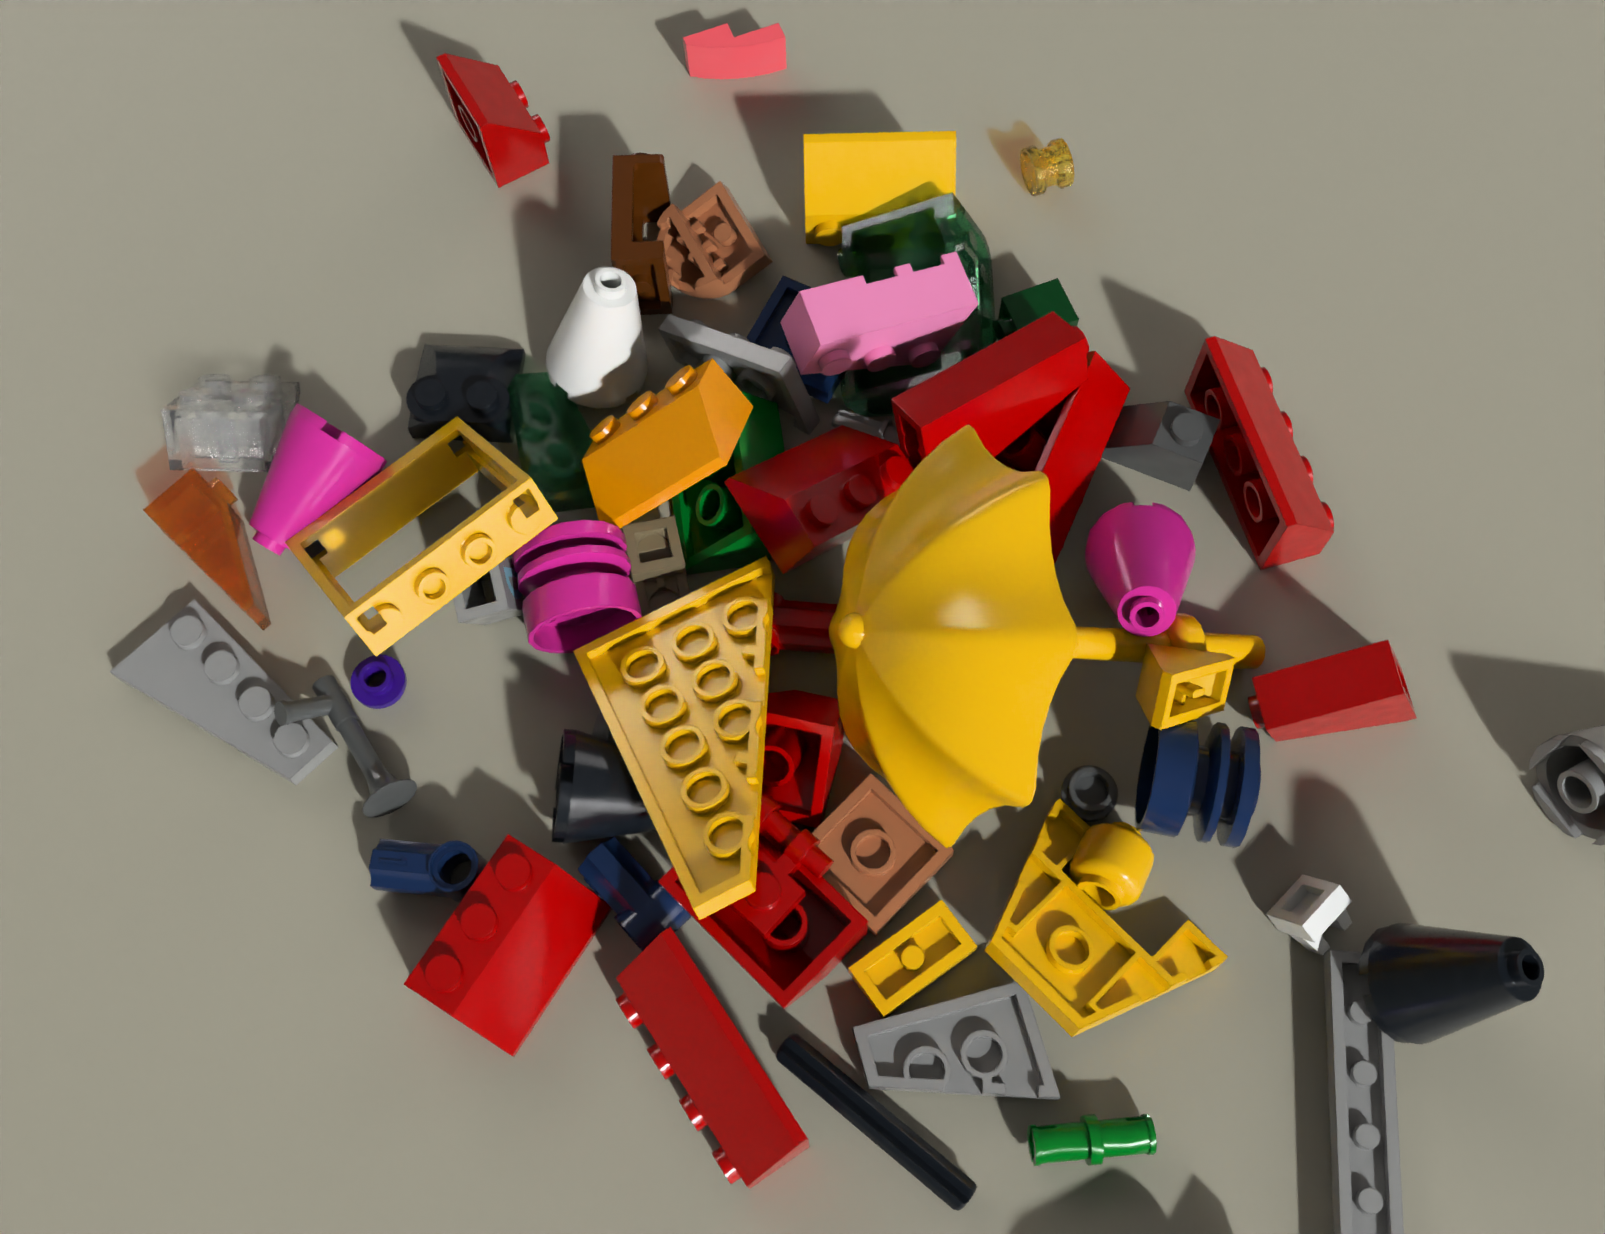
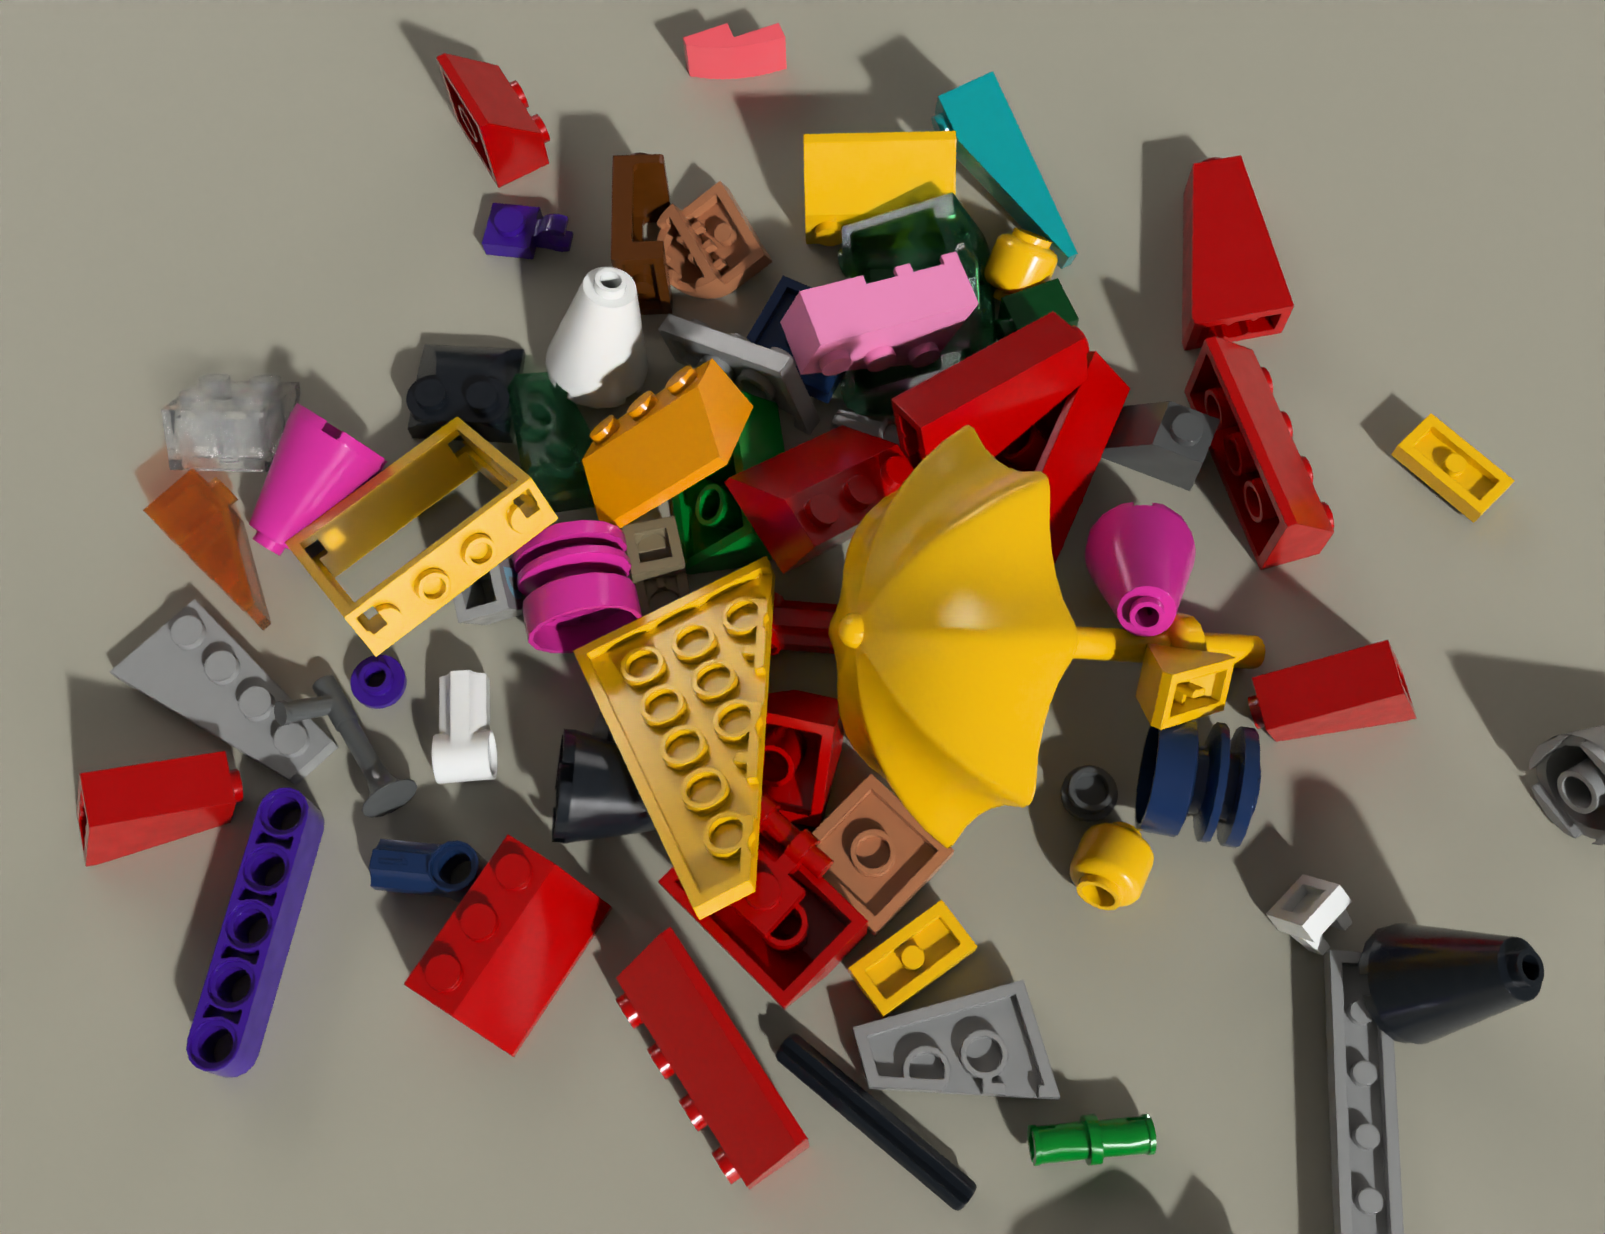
dark blue piece [578,837,691,951] -> none
yellow wing [984,798,1228,1037] -> none
clear yellow wheel [1020,138,1074,196] -> none
none -> red slope [76,751,243,867]
none -> dark purple beam [186,787,325,1078]
none -> white piece [432,670,497,784]
none -> dark purple plate [482,203,574,259]
none -> teal wedge [931,71,1078,269]
none -> yellow head [983,227,1058,301]
none -> red slope [1182,155,1294,351]
none -> yellow plate [1391,413,1515,523]

